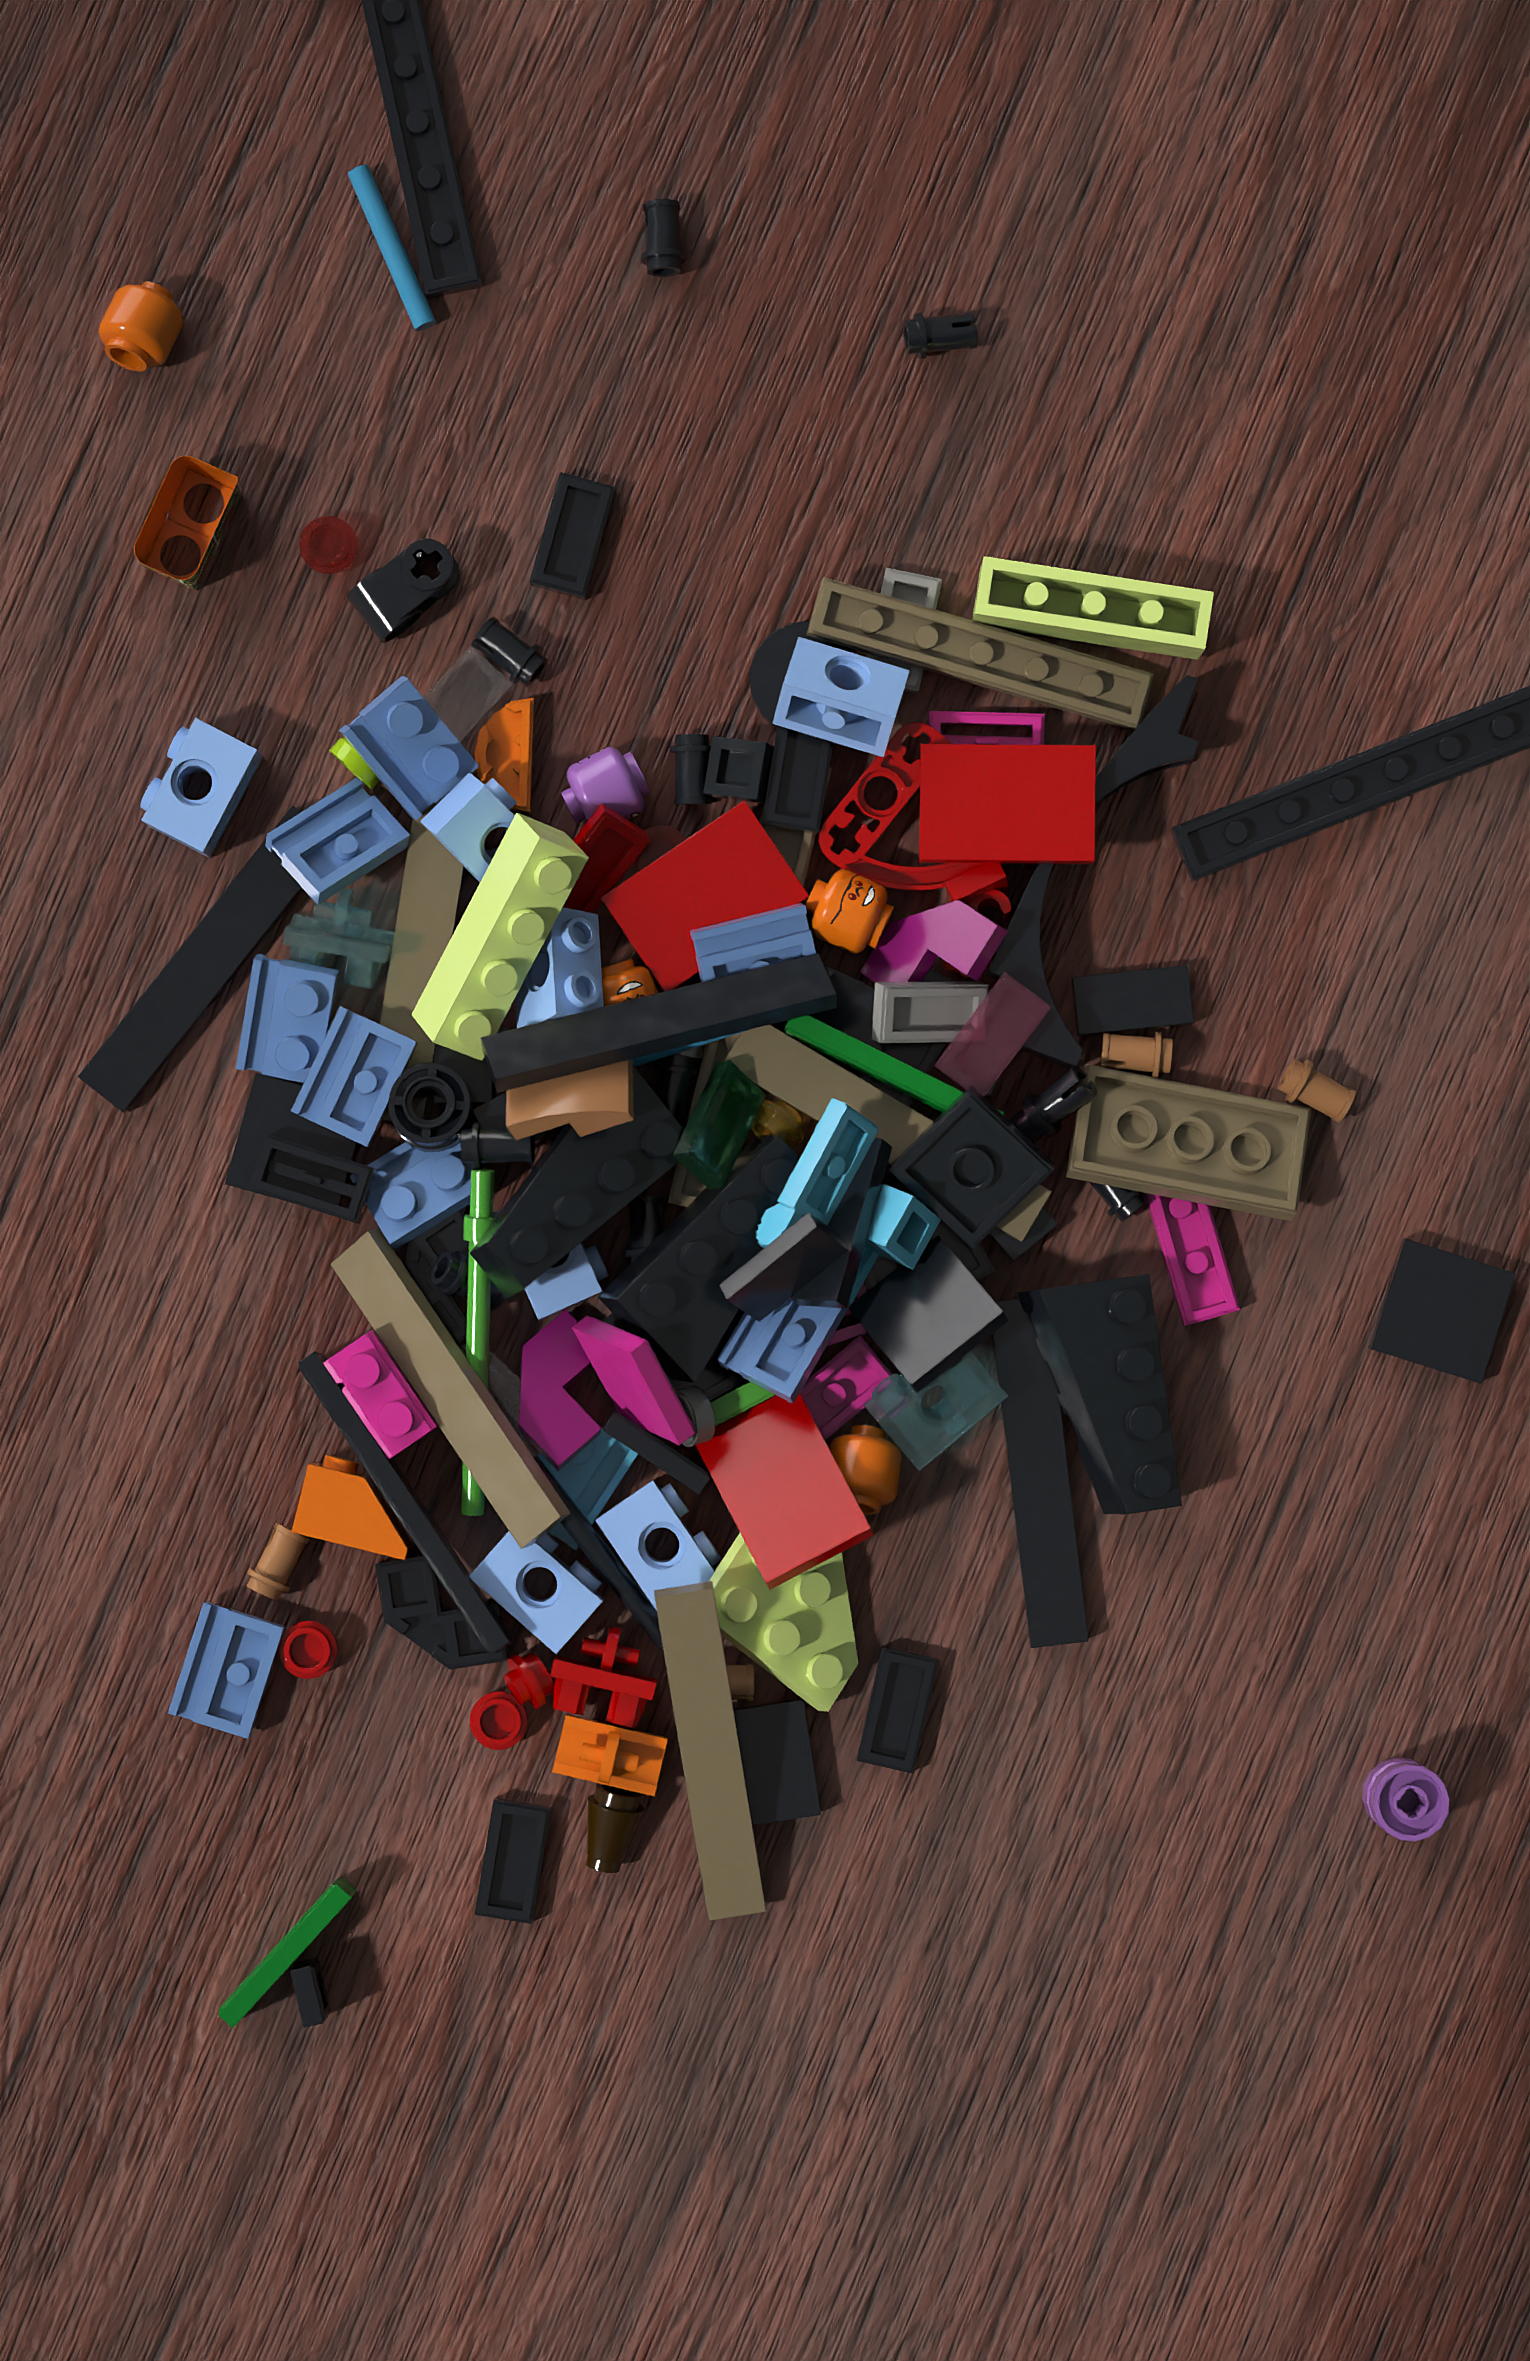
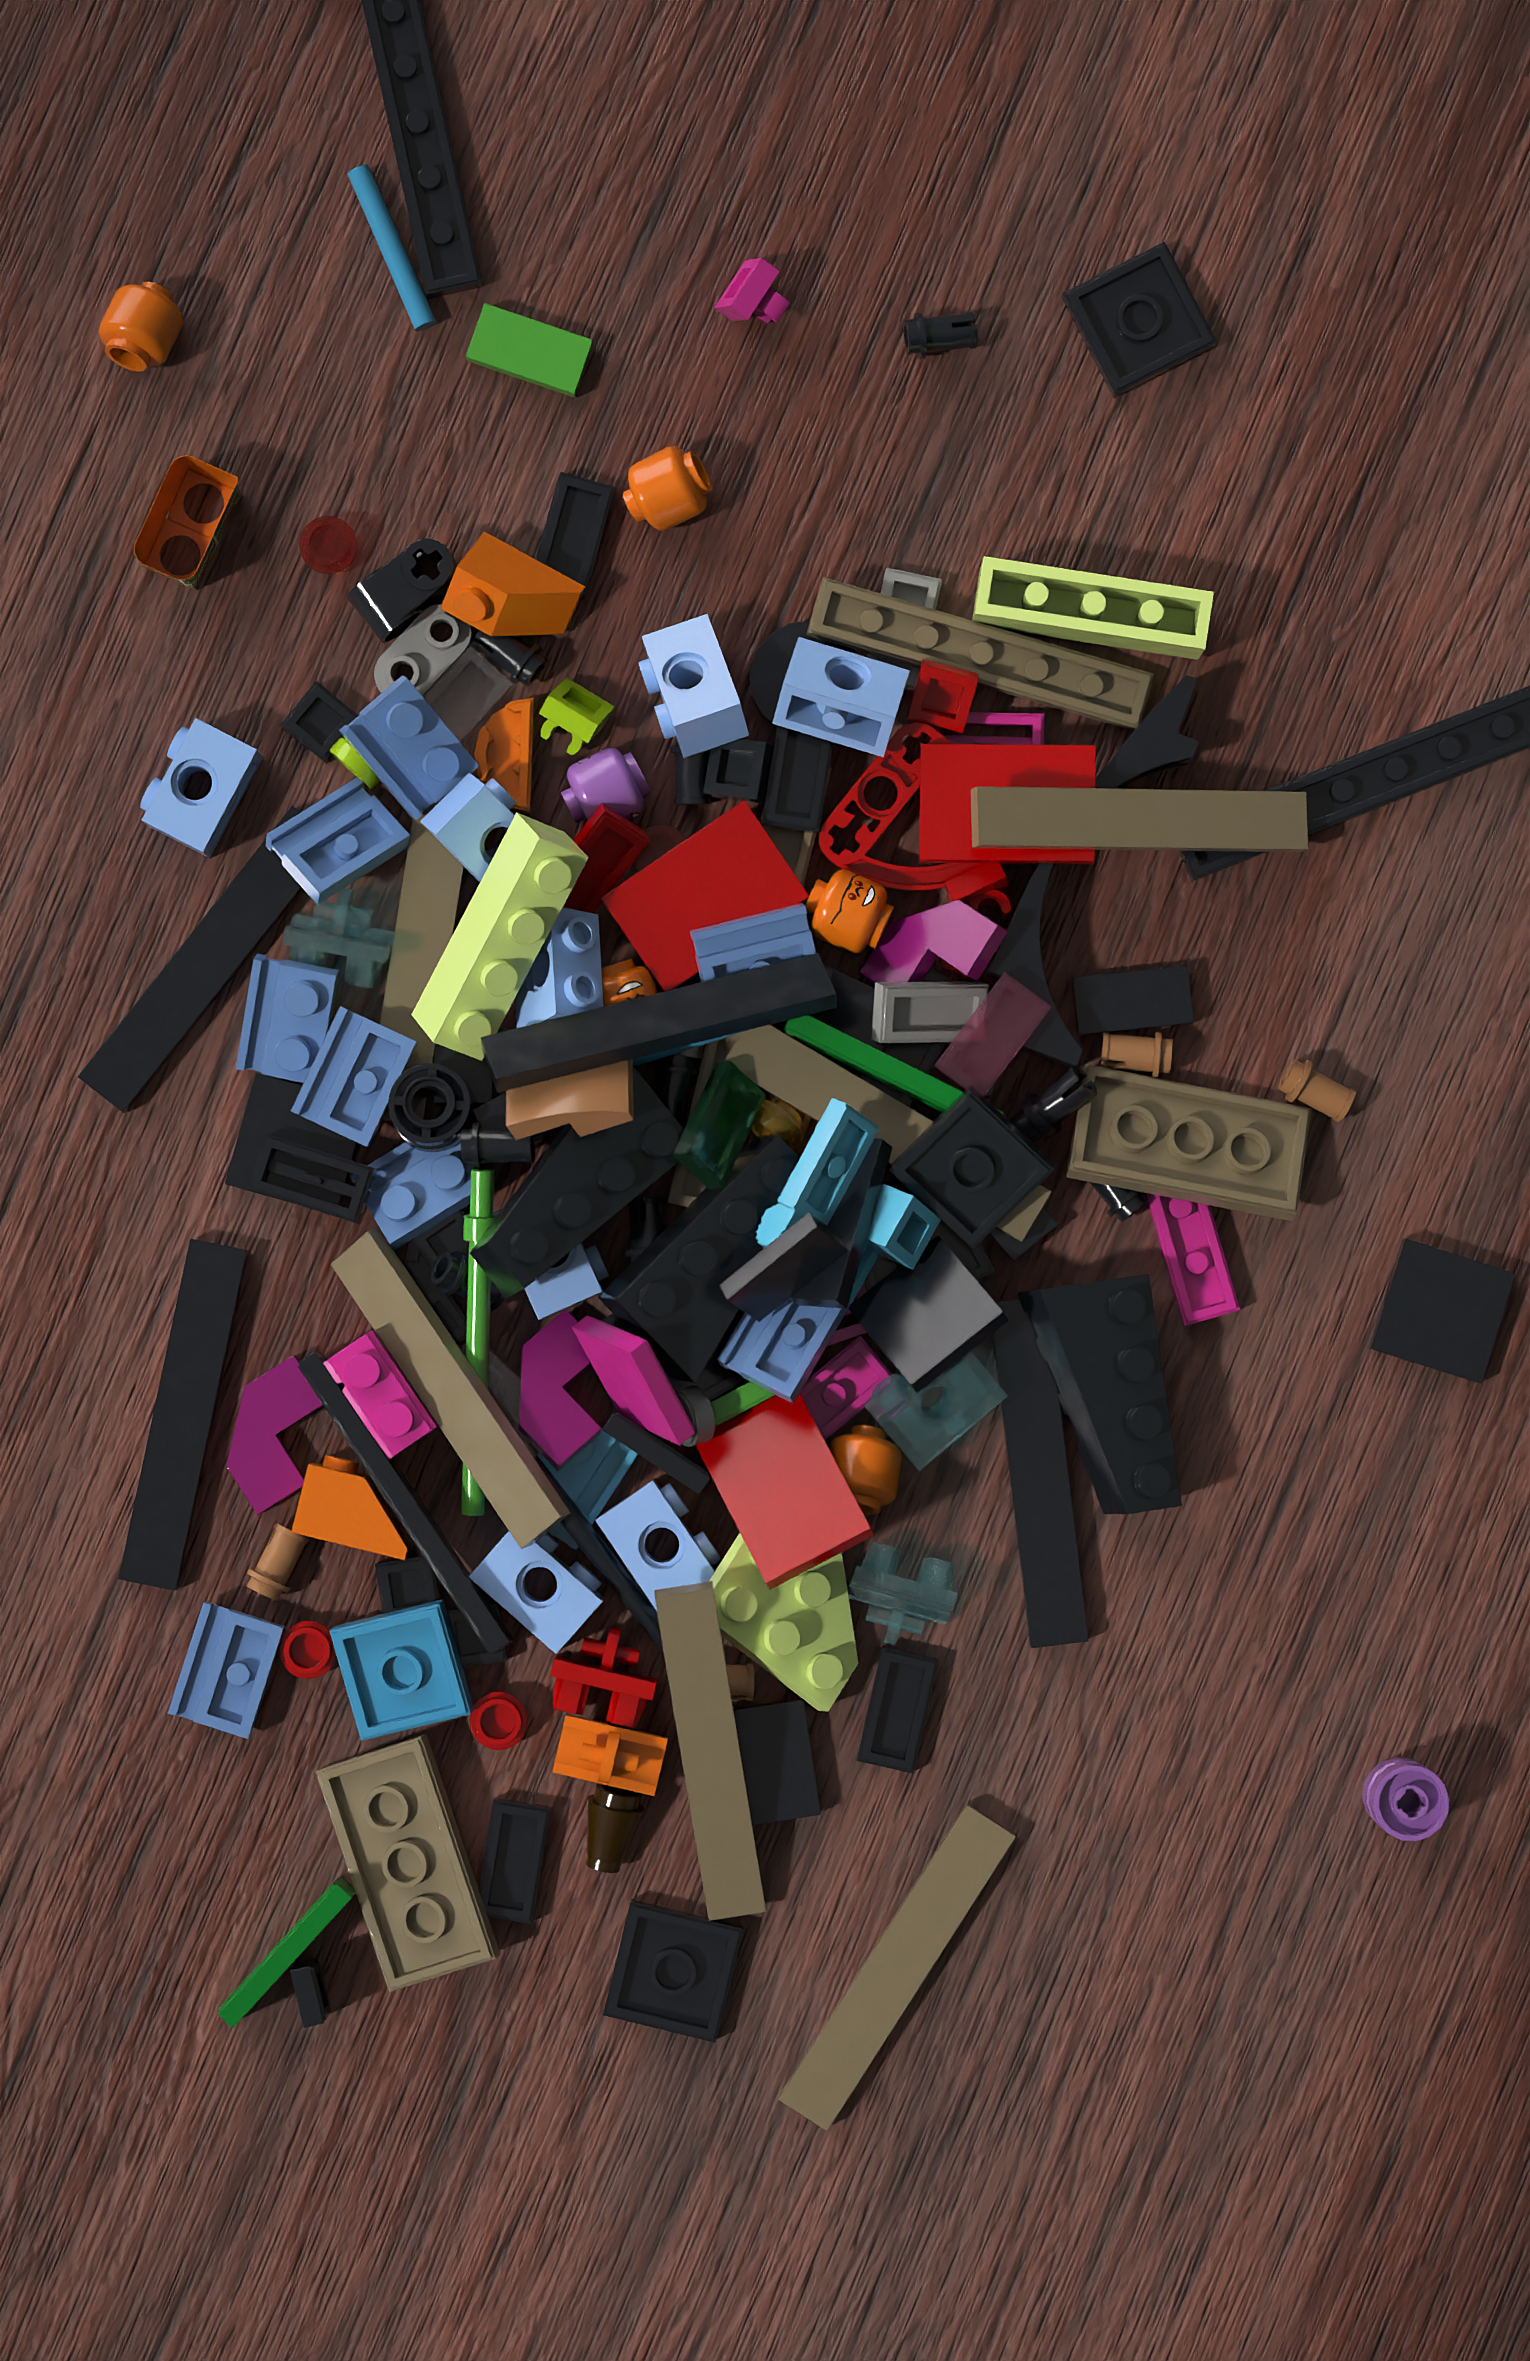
red plate [504,1652,554,1709] -> none
black pin [641,199,687,277] -> none
none -> black tile [118,1239,249,1591]
none -> magenta tile [226,1355,323,1515]
none -> black tile [280,681,358,764]
none -> dark tan tile [315,1734,501,1992]
none -> dark azure tile [330,1599,475,1741]
none -> light grey plate [374,604,472,698]
none -> orange slope [440,531,585,636]
none -> bright green tile [466,303,594,398]
none -> lime tile [539,677,615,755]
none -> black tile [603,1899,743,2043]
none -> orange head [623,445,713,532]
none -> light blue brick [638,614,749,758]
none -> dark pink tile [714,258,790,323]
none -> dark tan tile [778,1803,1016,2131]
none -> clear light blue hips [848,1542,958,1645]
none -> red tile [907,658,979,733]
none -> dark tan tile [971,786,1308,852]
none -> black tile [1061,241,1217,398]

